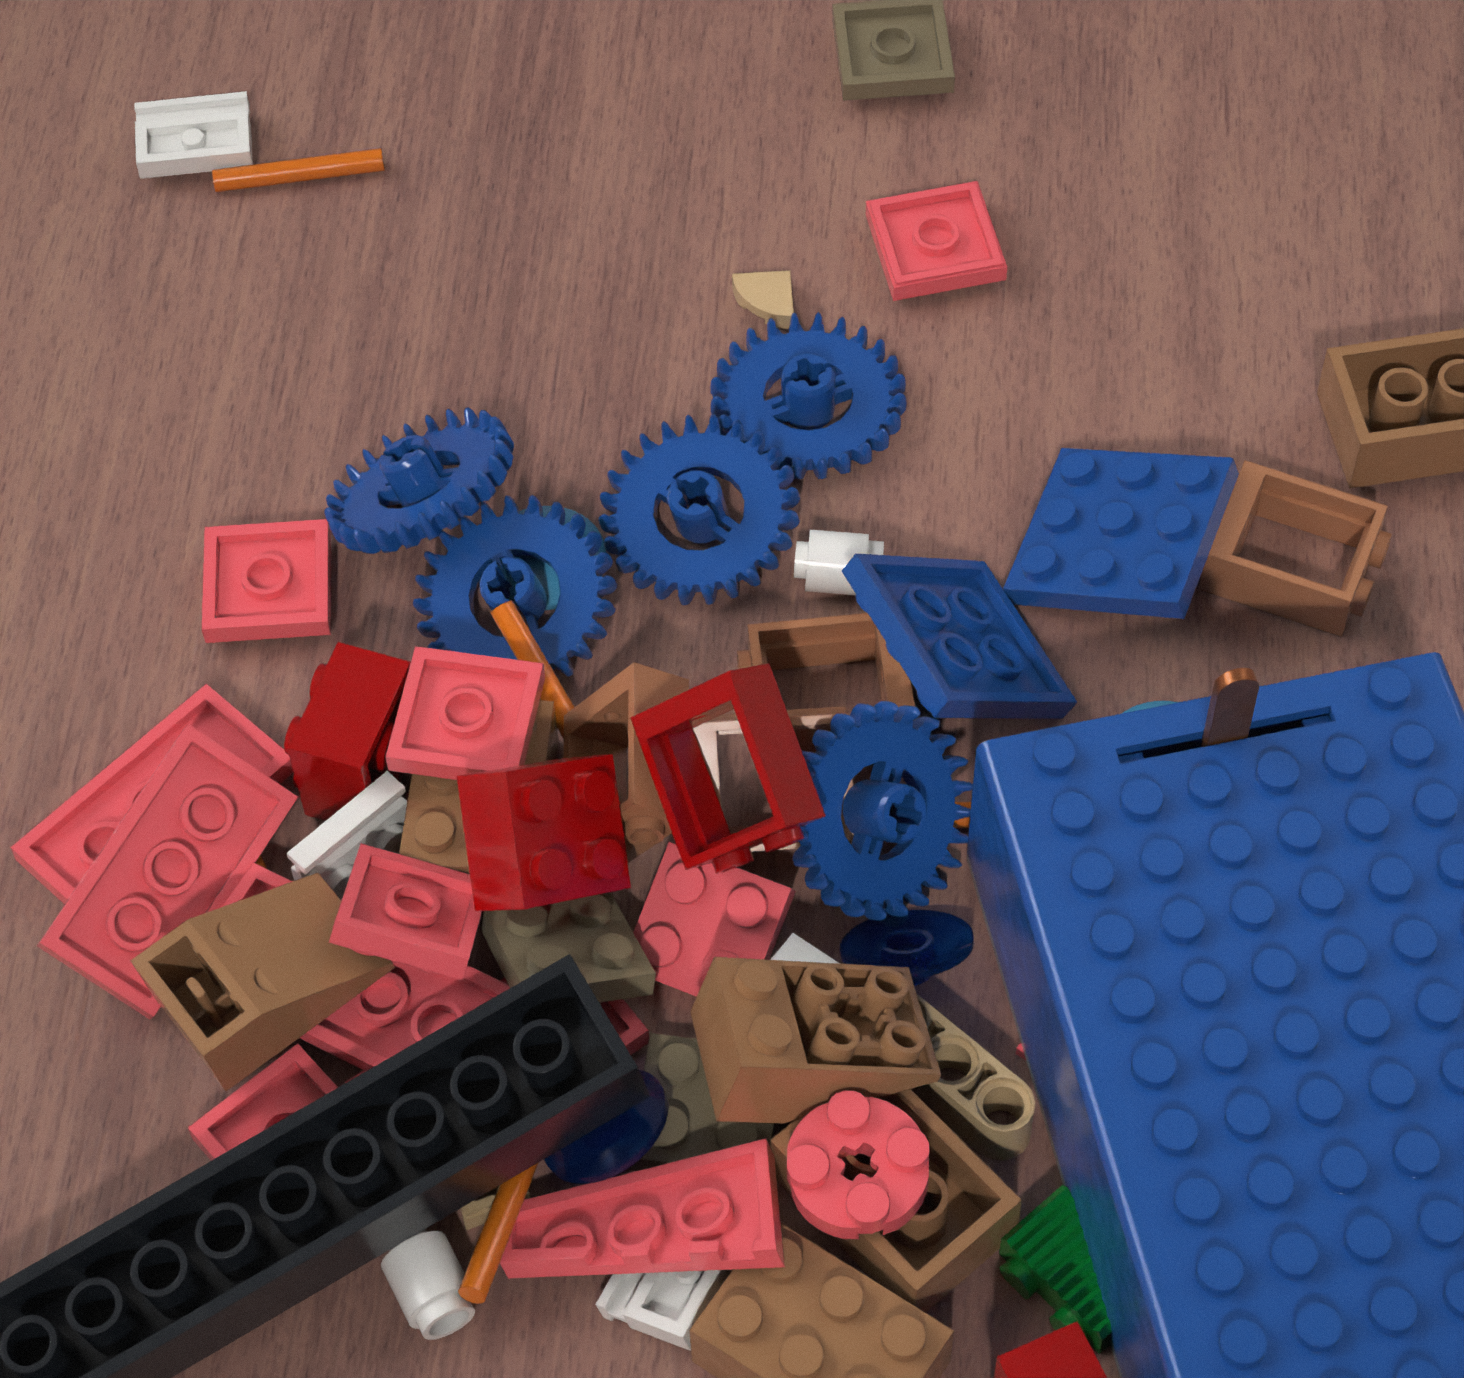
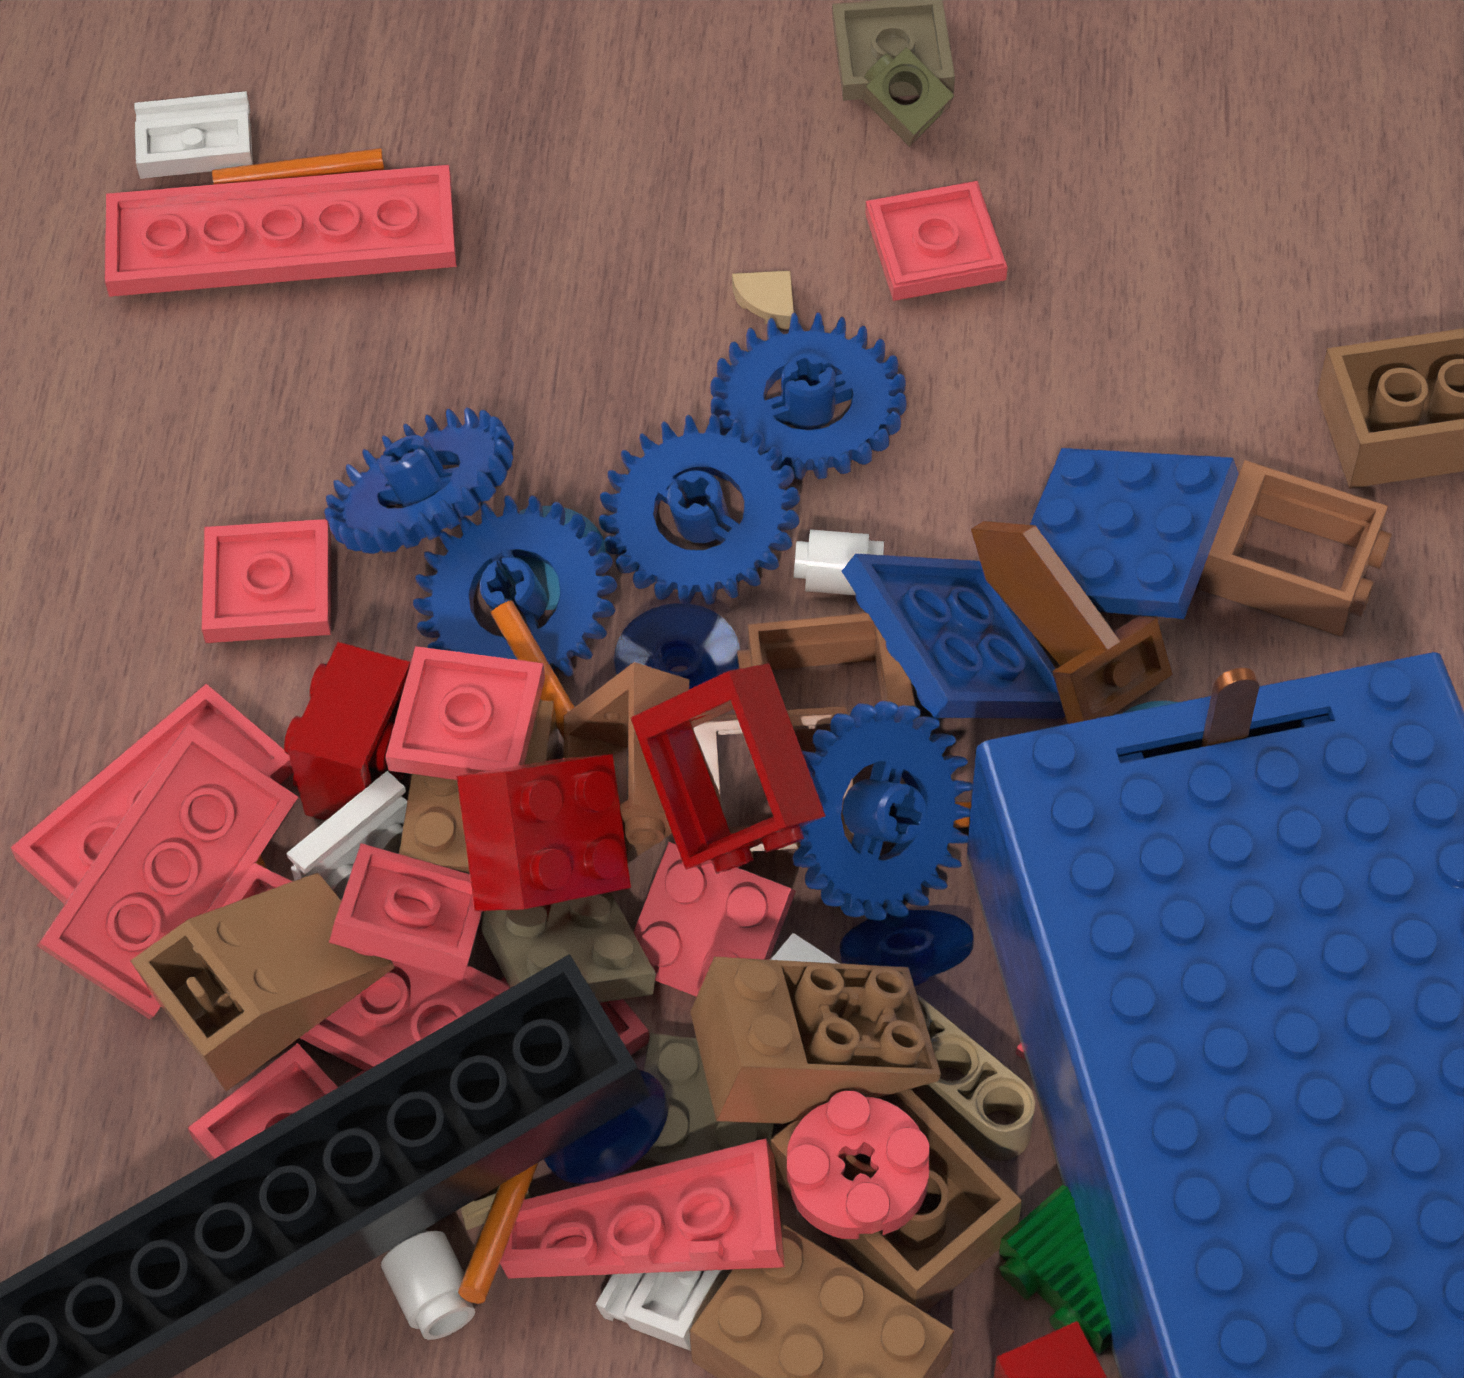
none -> coral plate [105,165,457,297]
none -> clear blue dish [614,603,740,689]
none -> olive brick [862,47,954,147]
none -> dark orange piece [971,521,1173,724]

